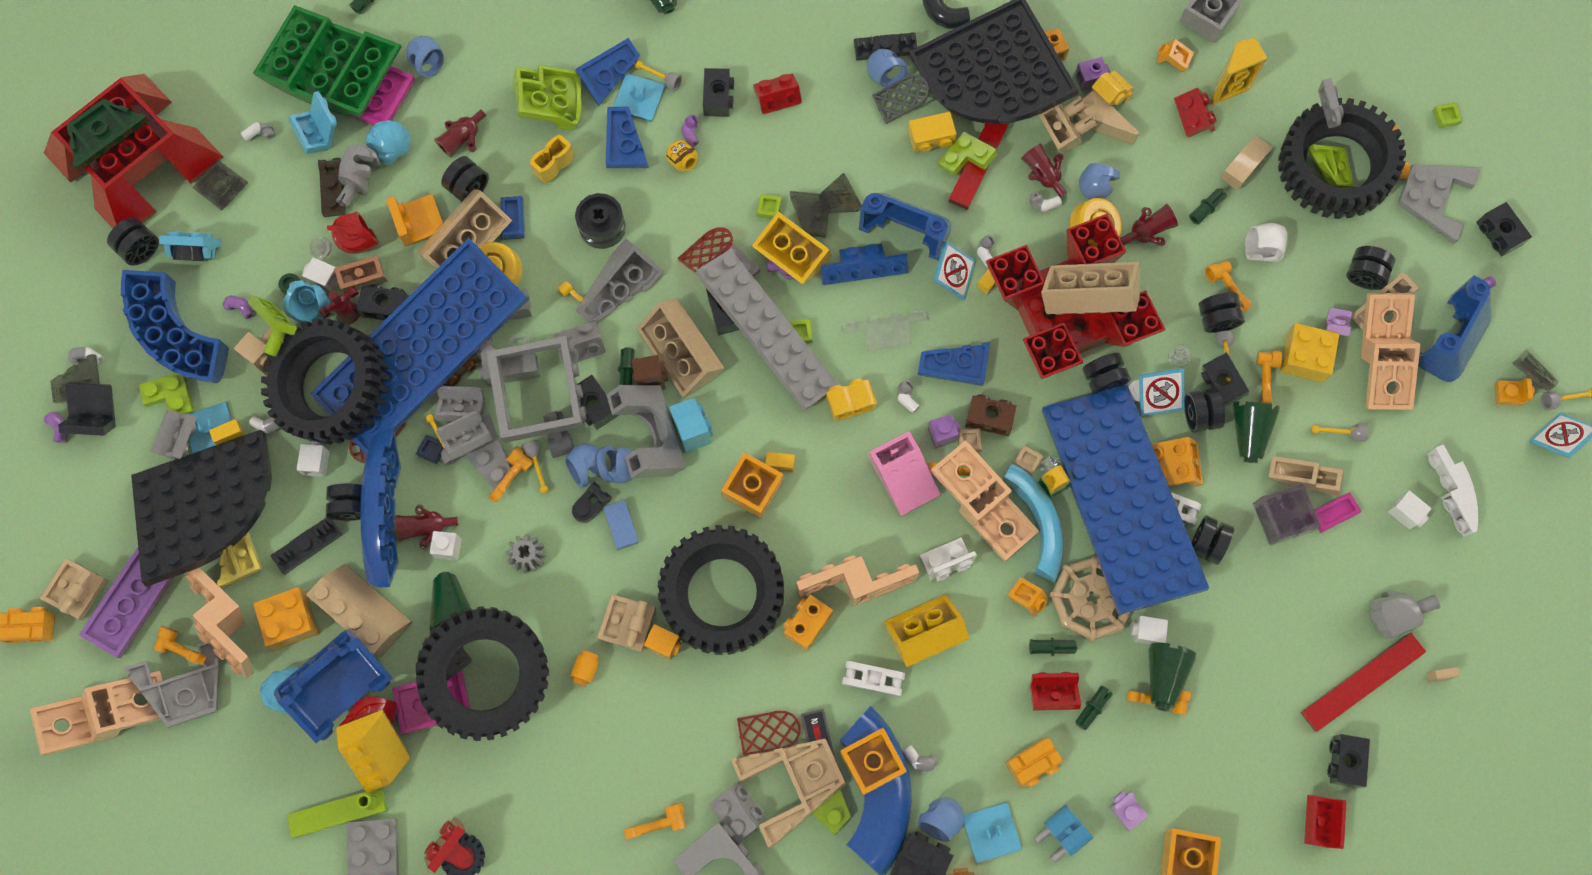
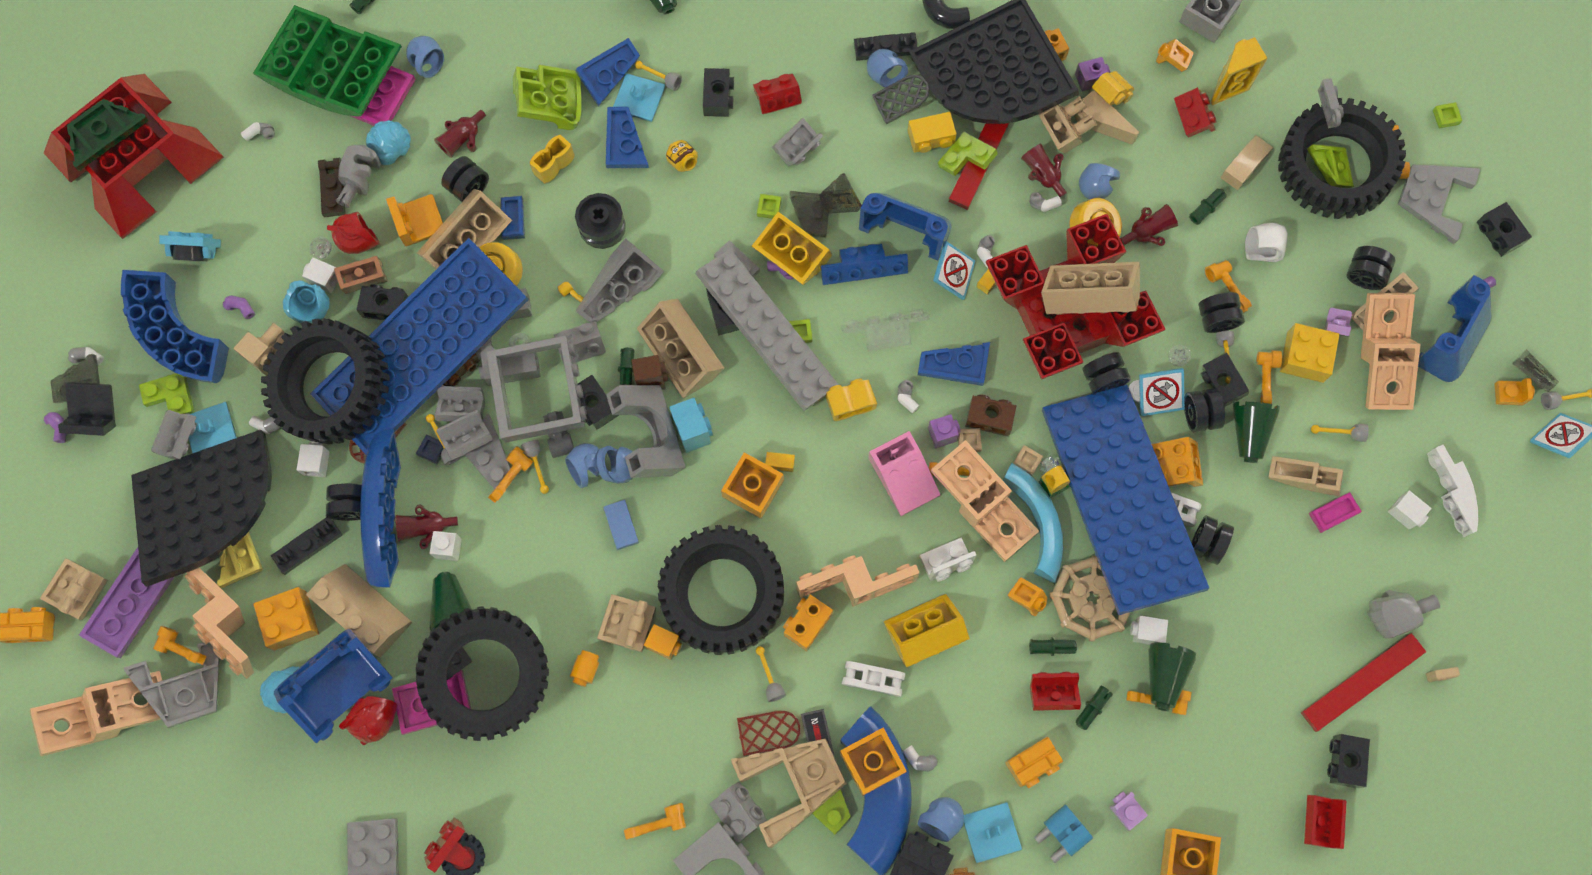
black wheel [107,218,159,266] -> none
clear smoke piece [193,160,248,211] -> none
yellow piece [209,419,245,445] -> none
lime piece [248,295,297,356] -> none
dark green tile [278,273,300,295] -> none
lime piece [287,788,388,838] -> none
medium azure bracket [289,91,337,154] -> none
dark red piece [319,286,360,325] -> none
yellow slope [336,710,410,793] -> none
light grey gear [506,534,546,574] -> none
black plate [572,482,612,523] -> none
clear red window [677,227,733,273] -> none
medium lavender arm [681,115,699,147] -> none
piece [1253,484,1321,546] -> none
none -> hinge [756,646,786,702]
none -> light grey bracket [772,118,823,166]

